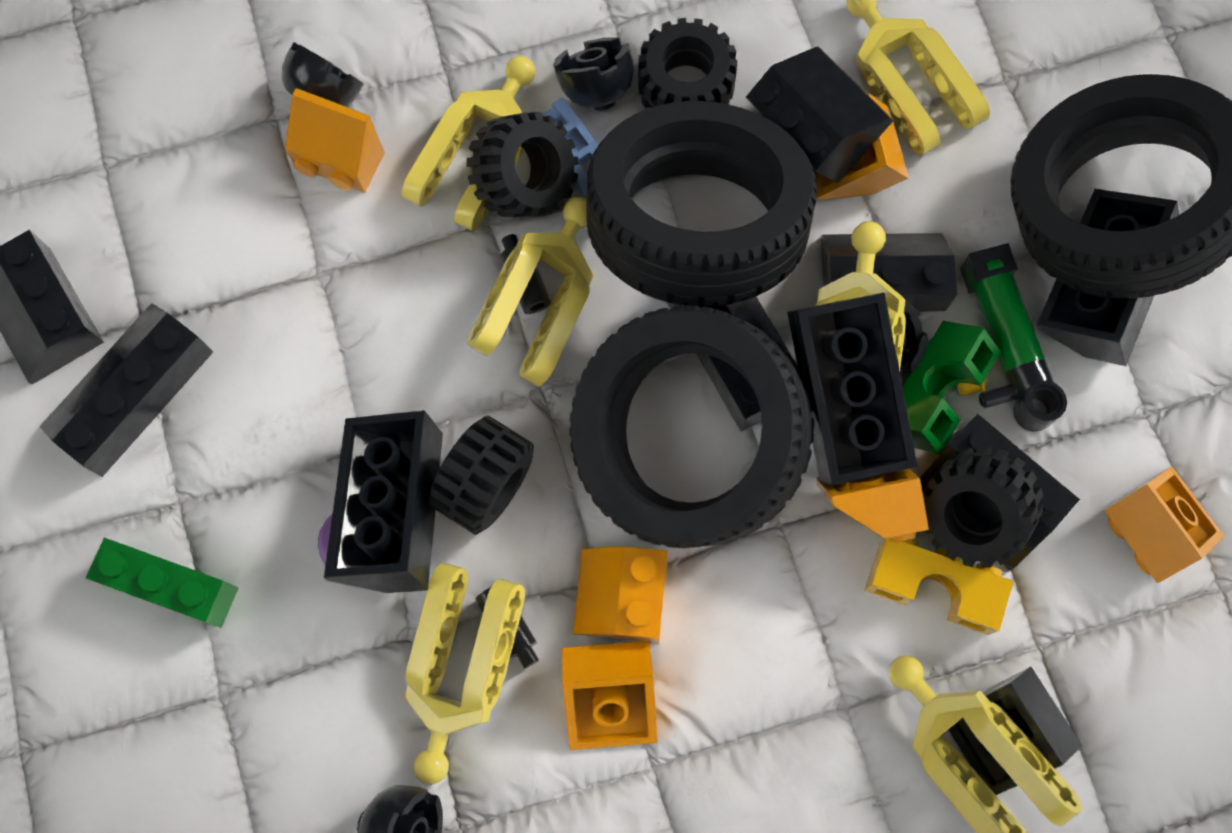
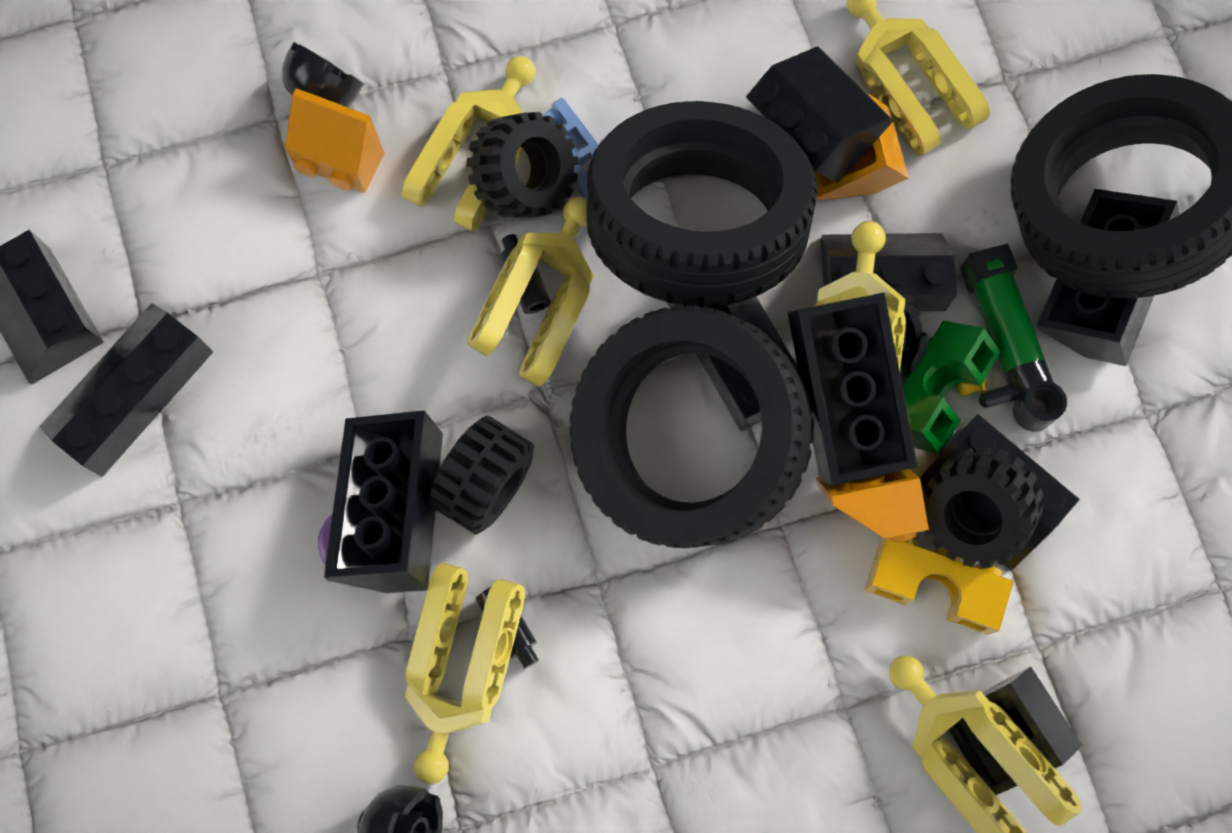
green arch [85,537,238,628] -> none
black cylinder [553,37,634,111] -> none
light orange slope [562,640,658,750] -> none
light orange slope [573,546,668,644] -> none
black tyre [638,18,738,109] -> none
light orange slope [1104,466,1224,584] -> none

